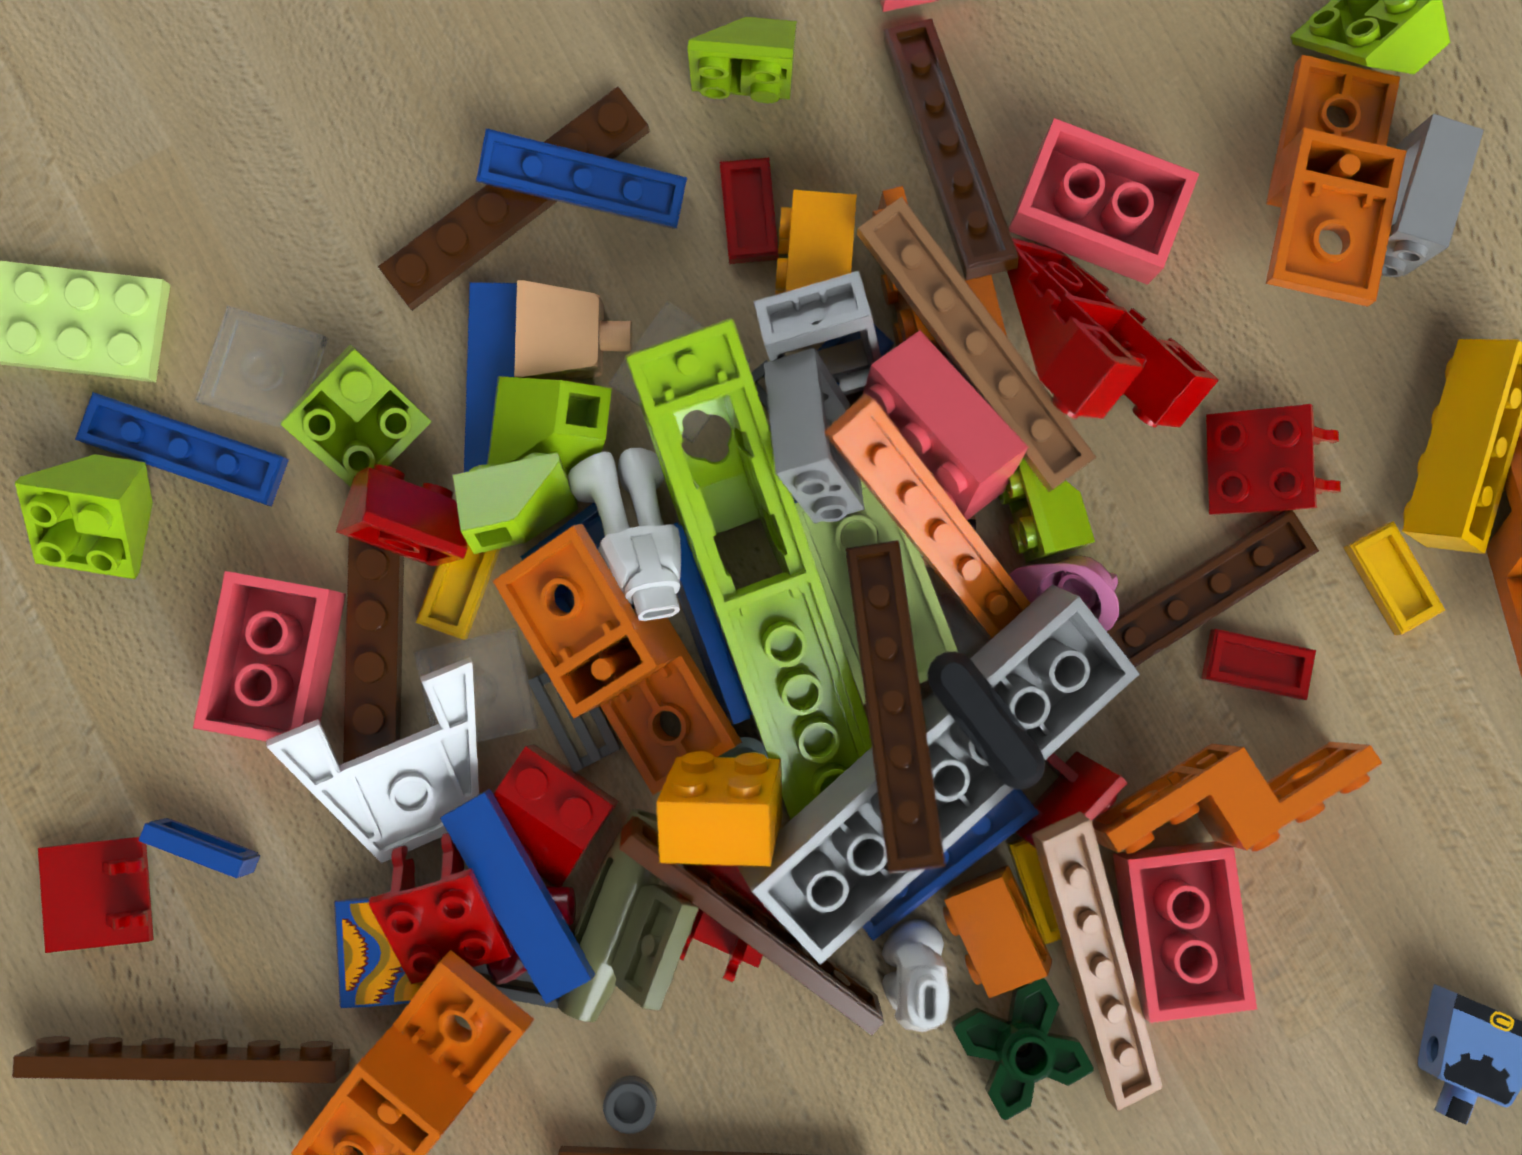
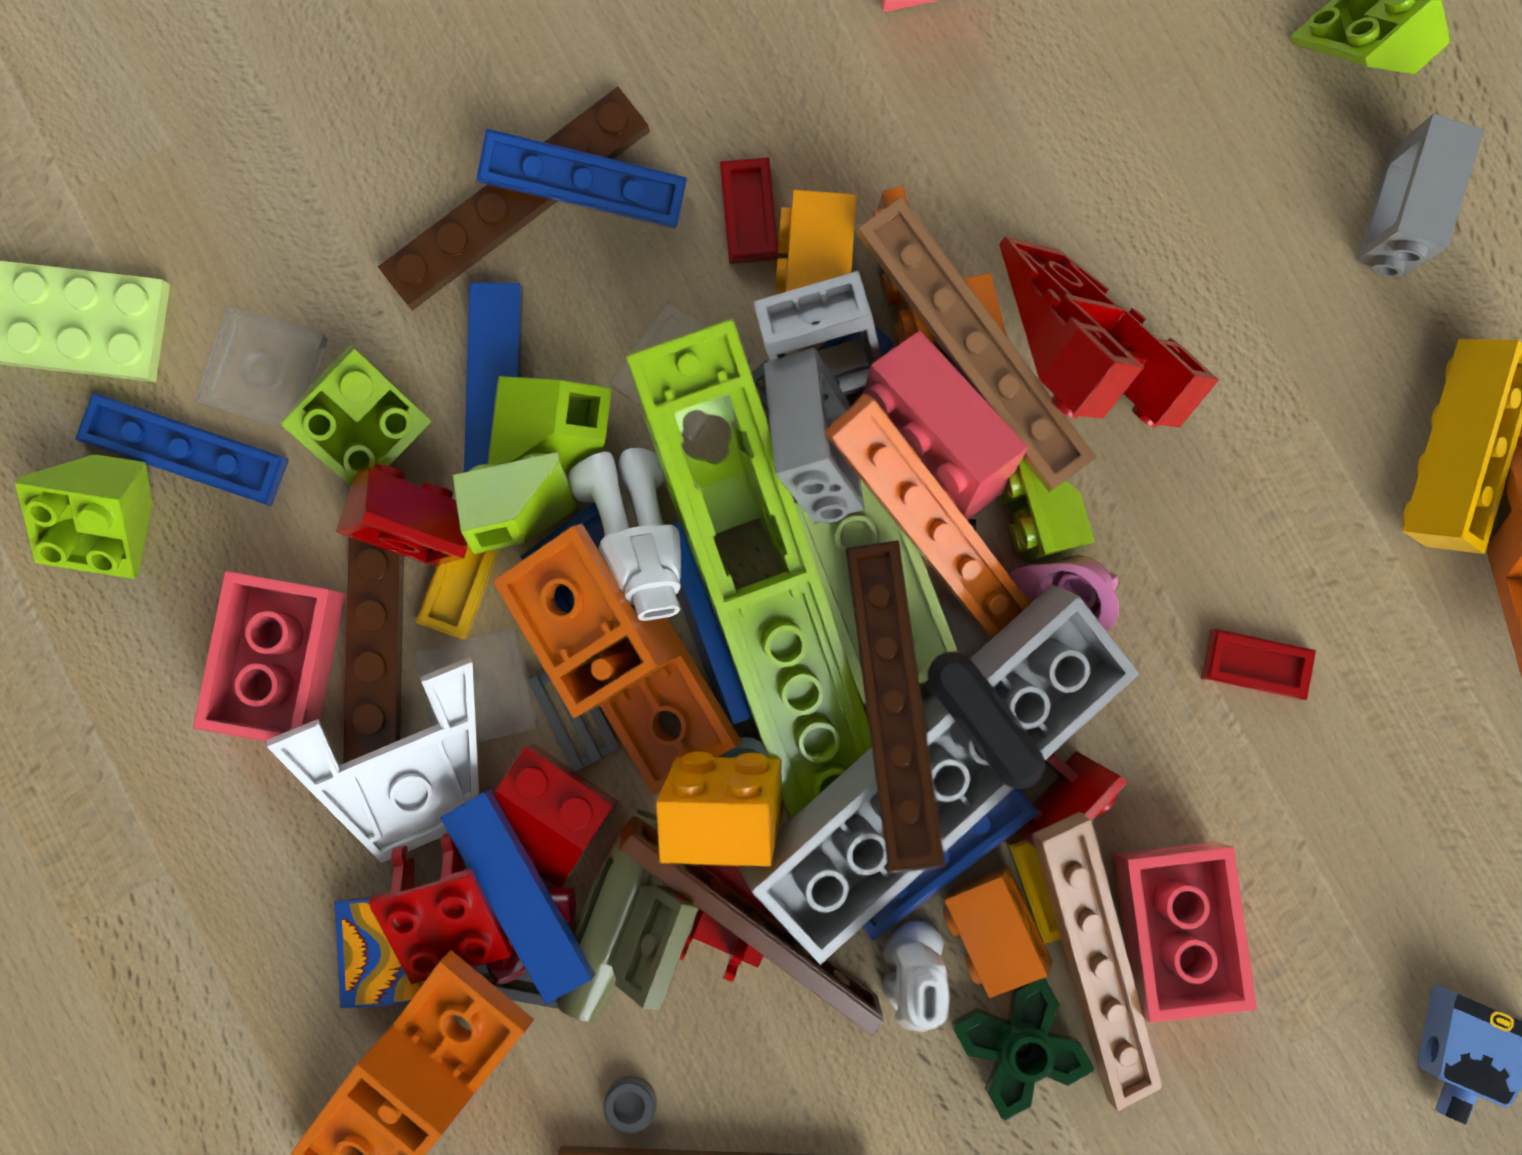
reddish brown plate [12,1036,350,1083] -> none
red plate [38,836,154,953] -> none
blue tile [138,818,260,879] -> none
light nougat torso [514,280,633,381] -> none
lime slope [688,17,797,103] -> none
reddish brown tile [884,18,1019,280] -> none
coral brick [1008,118,1199,285] -> none
orange bracket [1092,742,1382,854] -> none
reddish brown tile [1107,510,1319,667] -> none
red plate [1206,404,1341,515] -> none
orange bracket [1265,55,1407,307] -> none
yellow tile [1343,521,1445,636] -> none

